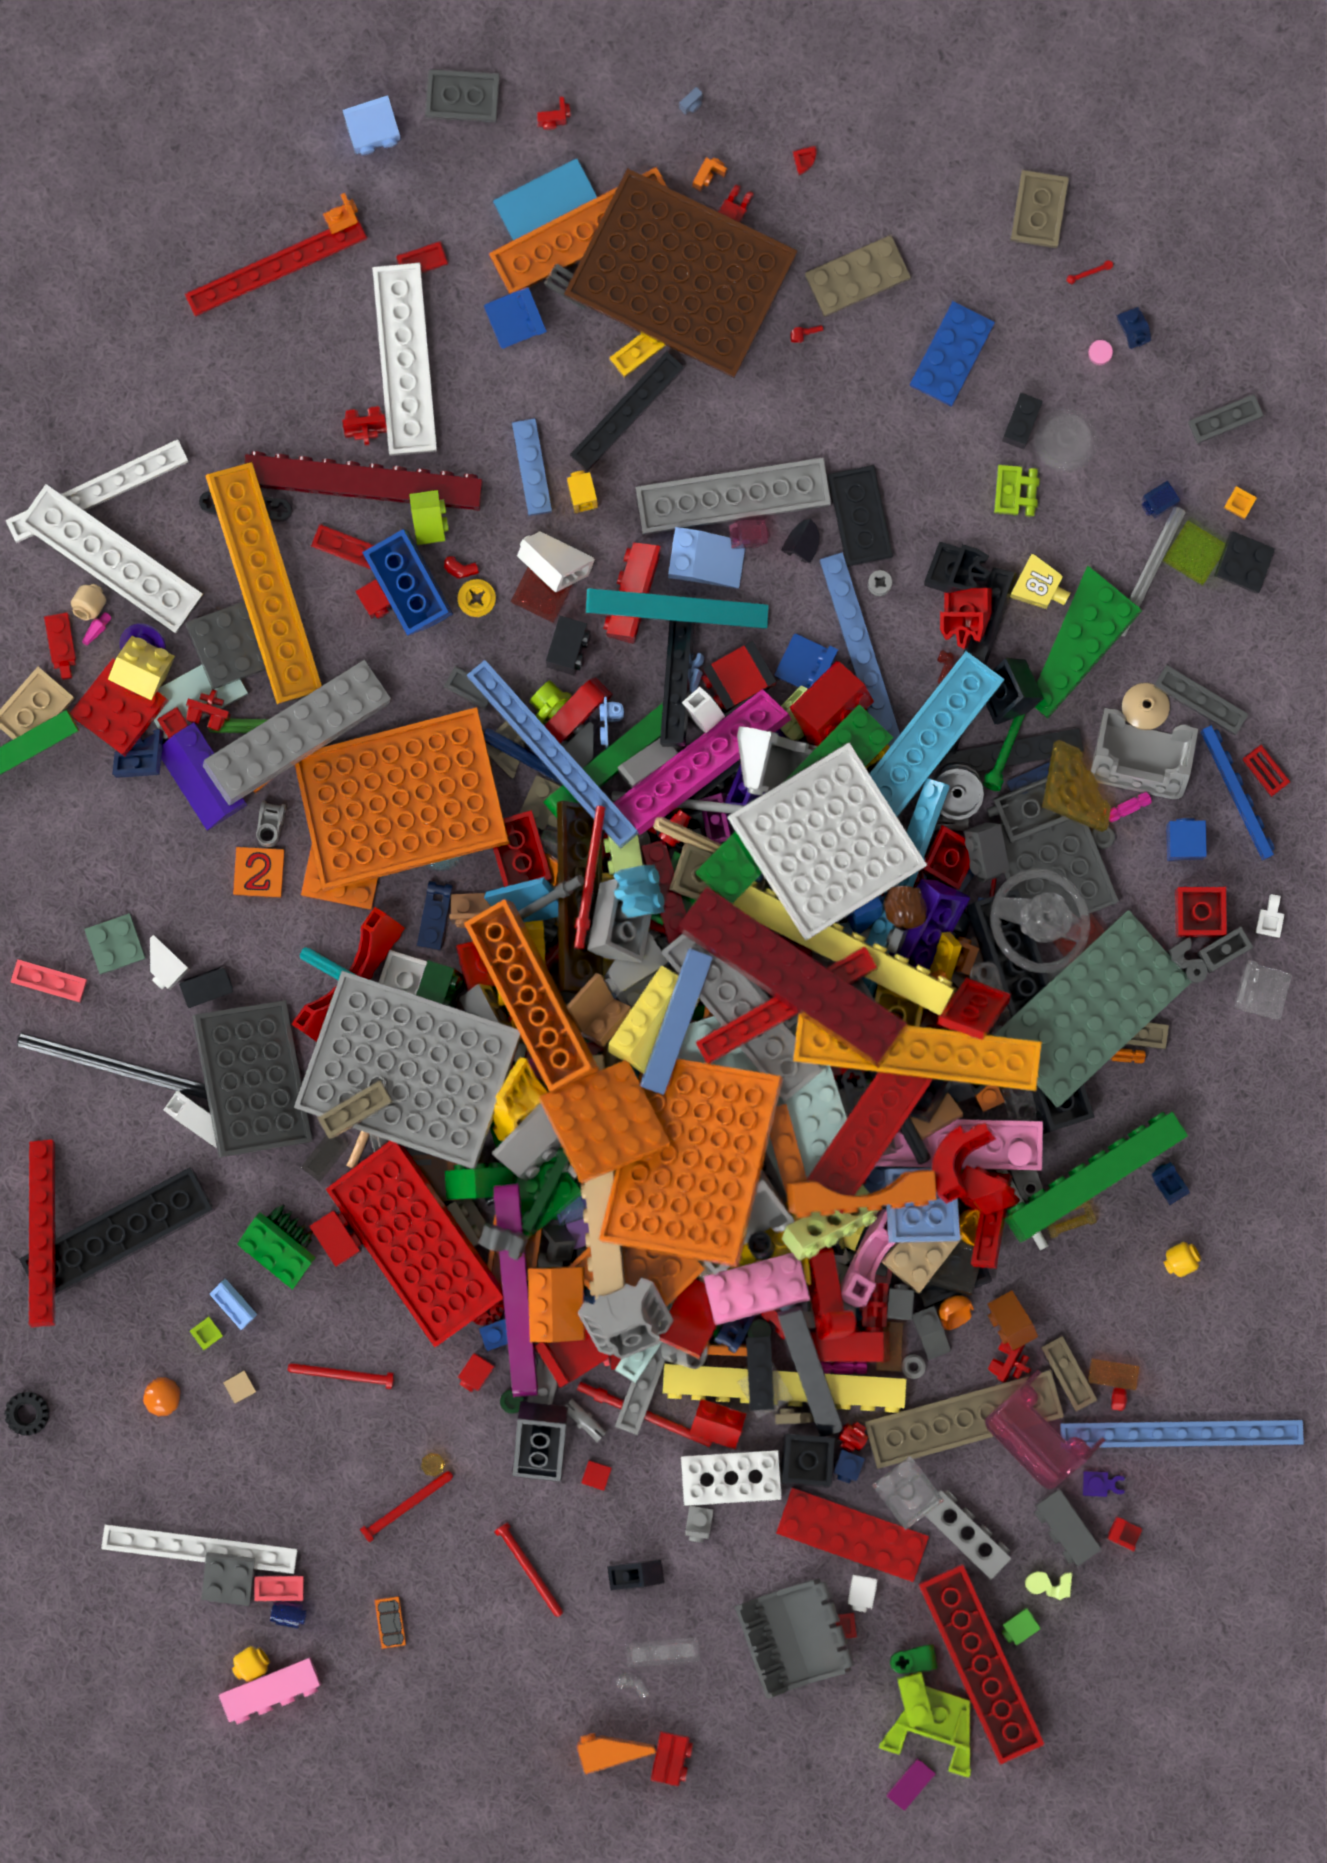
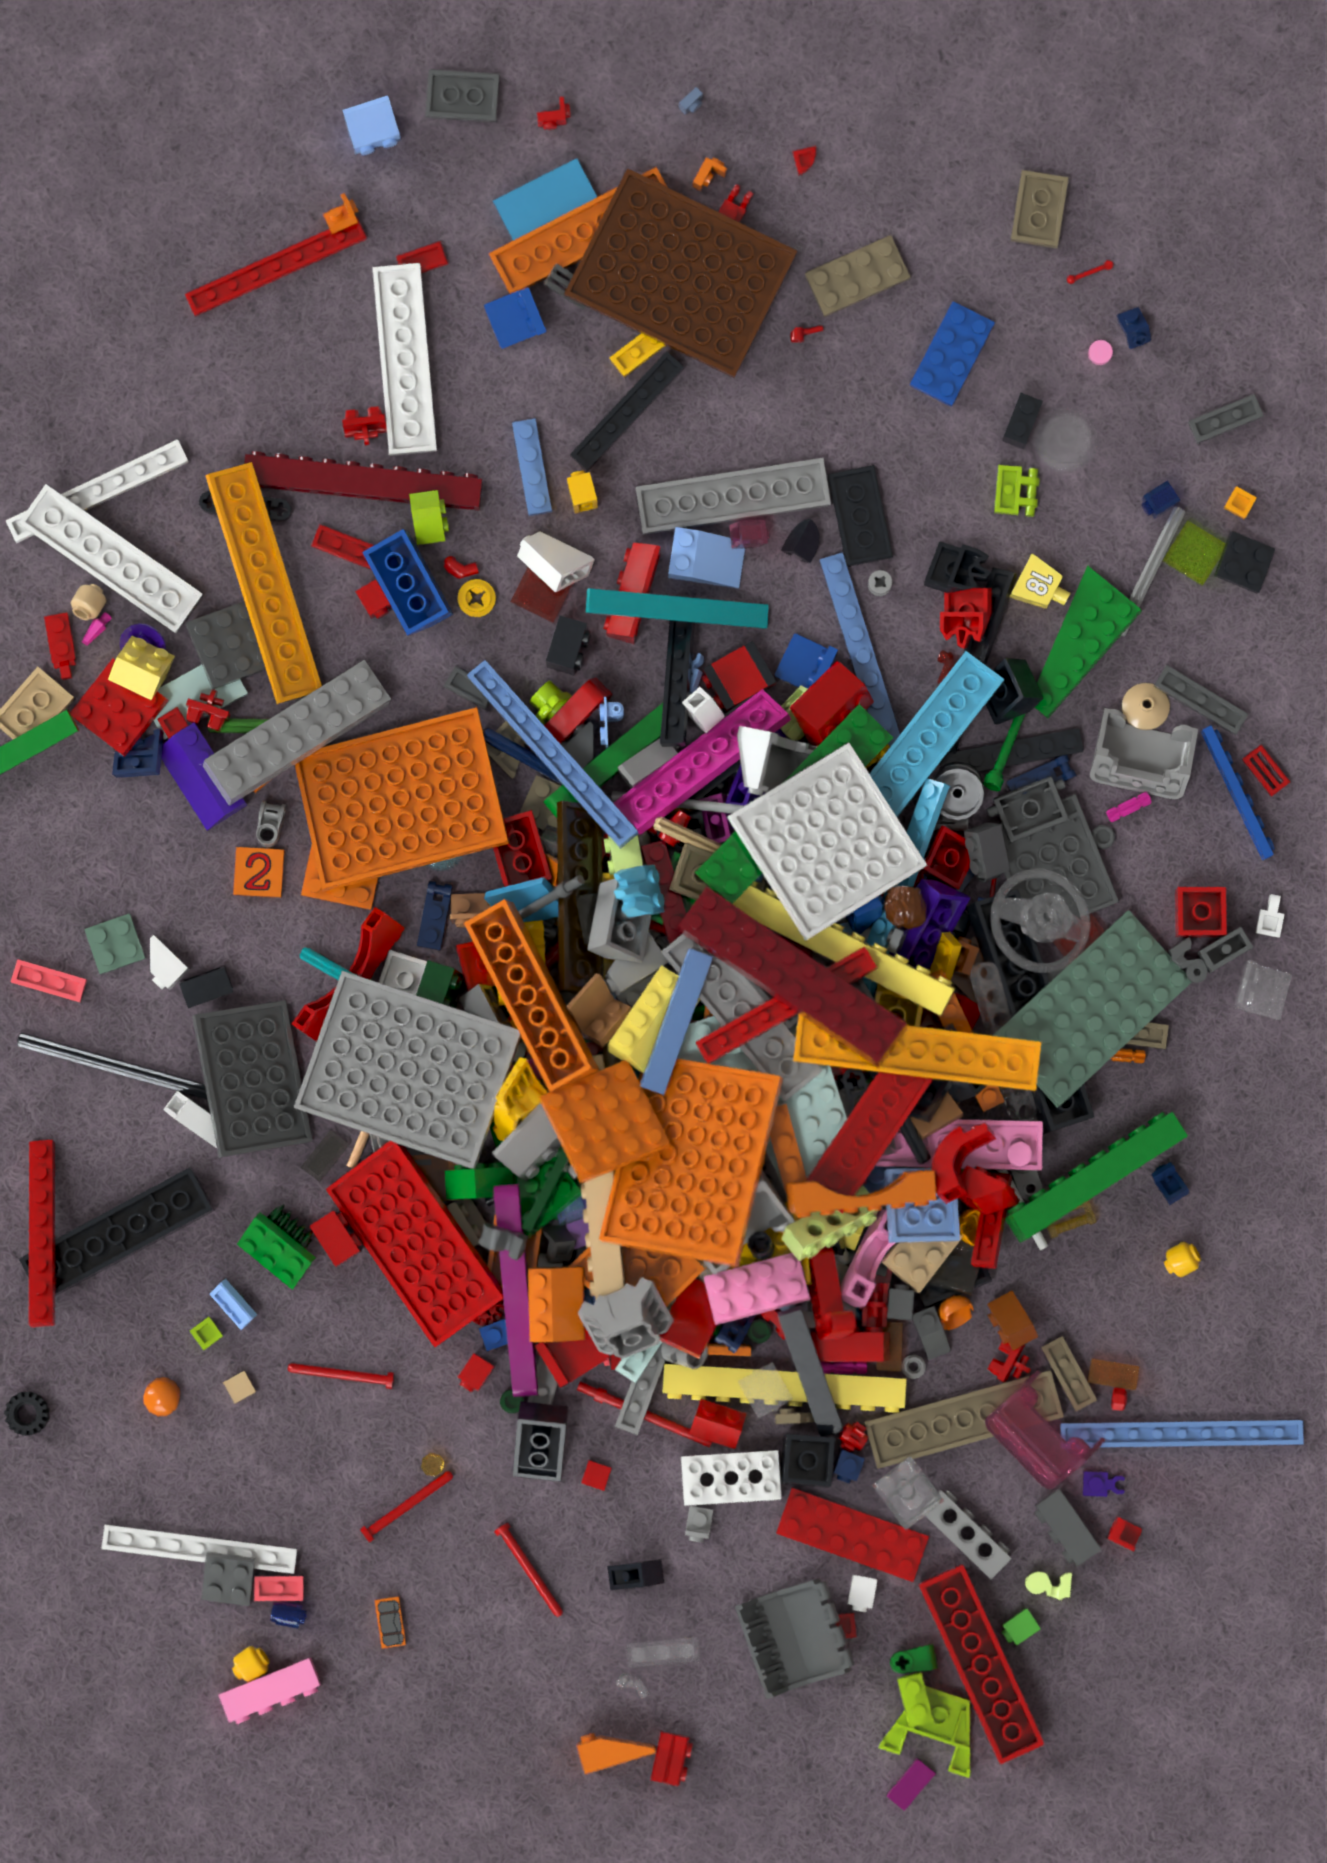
dark tan plate [318,1080,393,1139] -> none
light grey pin [565,1398,608,1443] -> none
red bar [574,806,606,949] -> none
black plate [746,1337,774,1411] -> none
red plate [938,978,1011,1041] -> none
clear yellow plate [1042,740,1111,832] -> none
blue head [1166,818,1207,861] -> none

